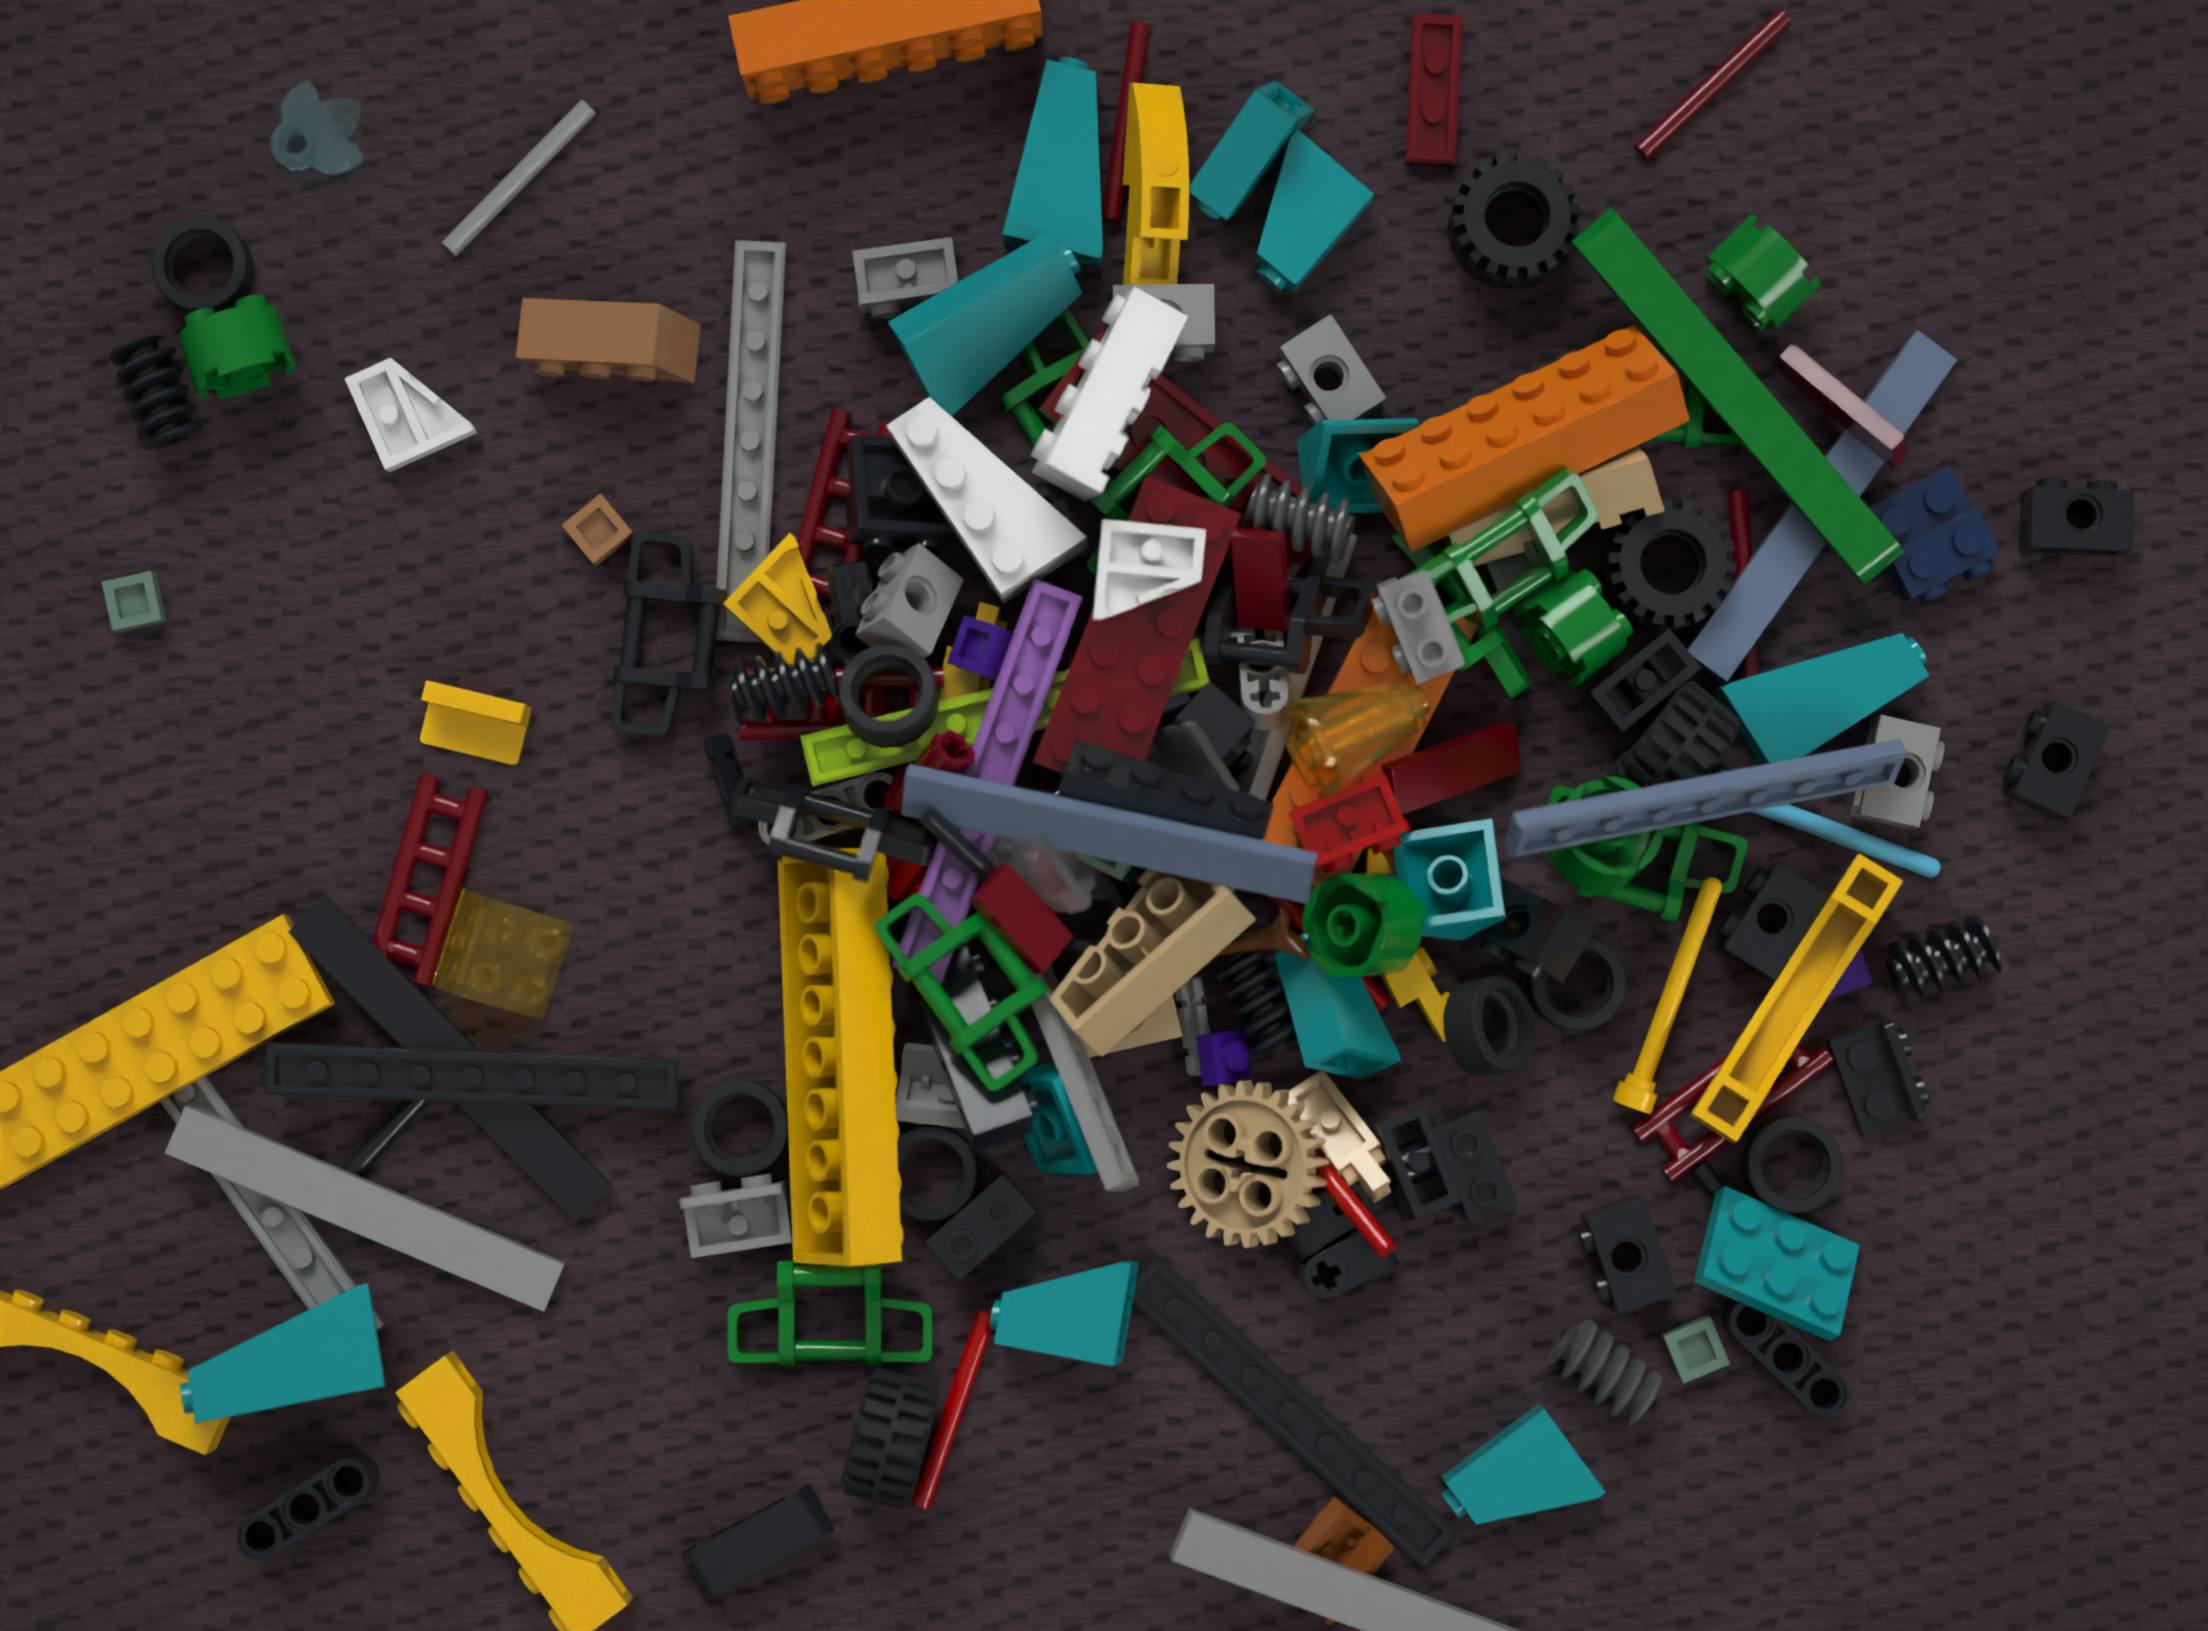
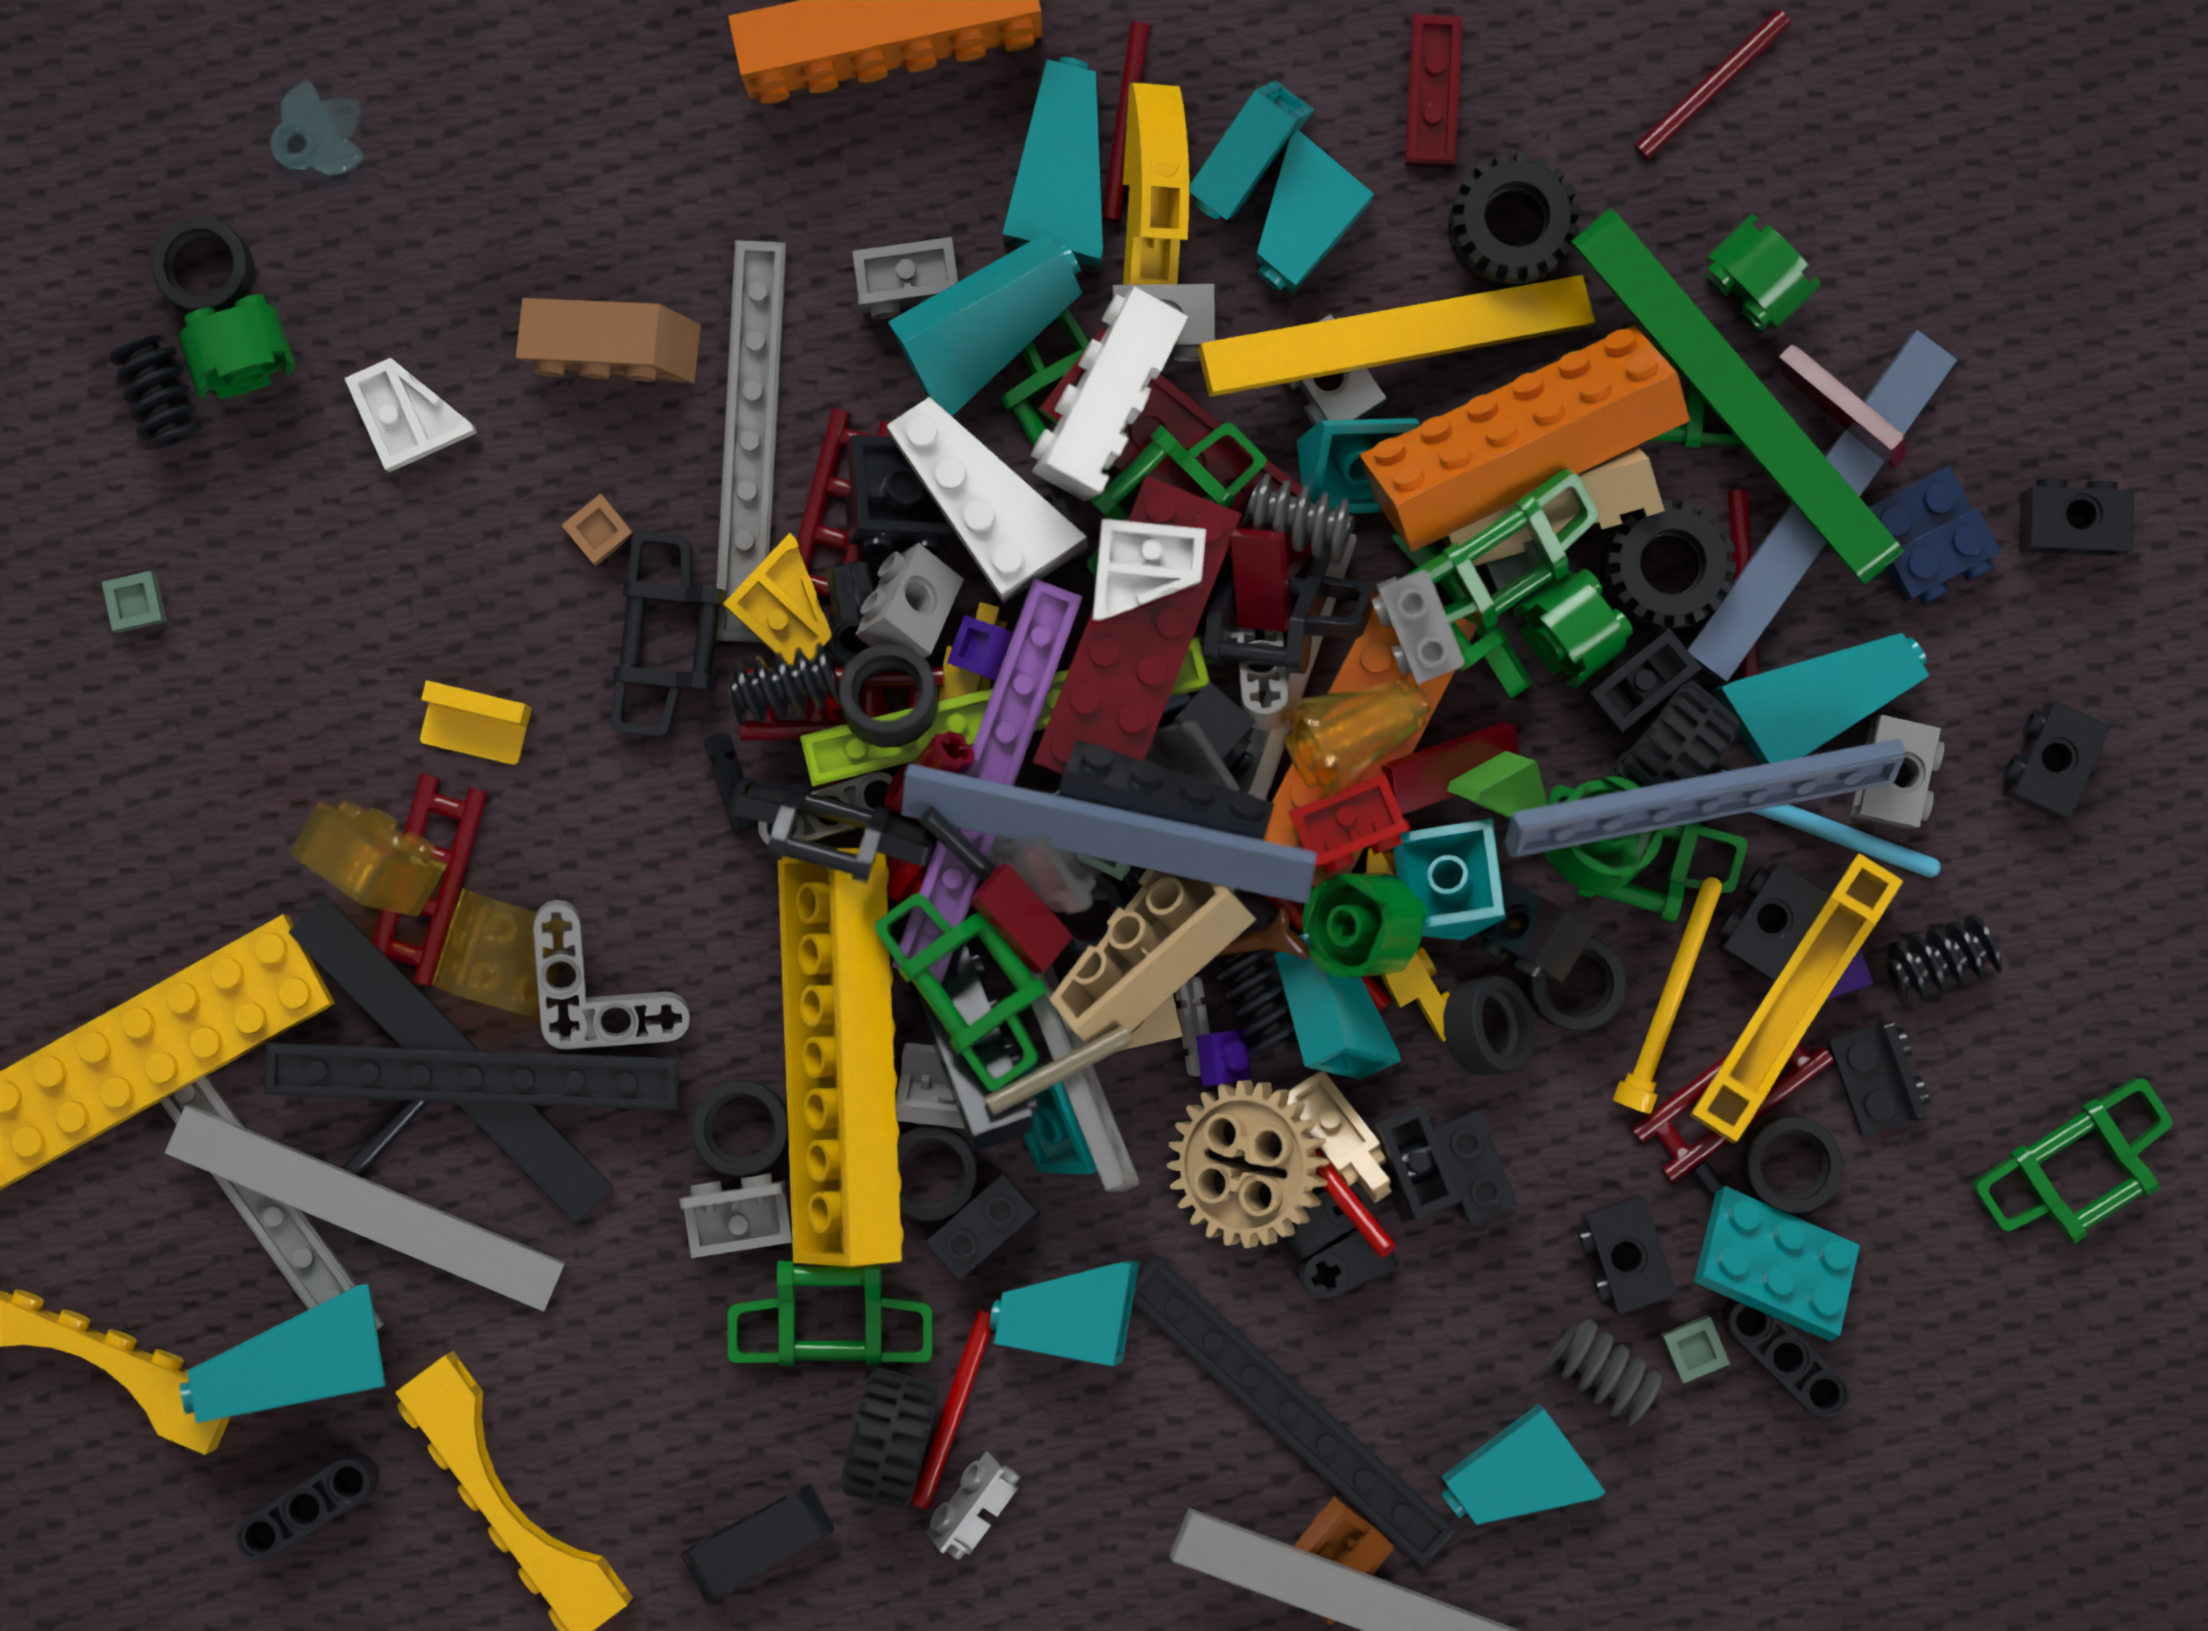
light grey bar [442,99,596,256] -> none
none -> clear yellow brick [289,800,448,917]
none -> light grey beam [534,900,690,1049]
none -> light grey hinge [926,1451,1020,1560]
none -> dark tan bar [984,1025,1132,1116]
none -> yellow tile [1197,275,1595,397]
none -> bright green slope [1446,751,1548,819]
none -> green bar [1972,1078,2172,1244]

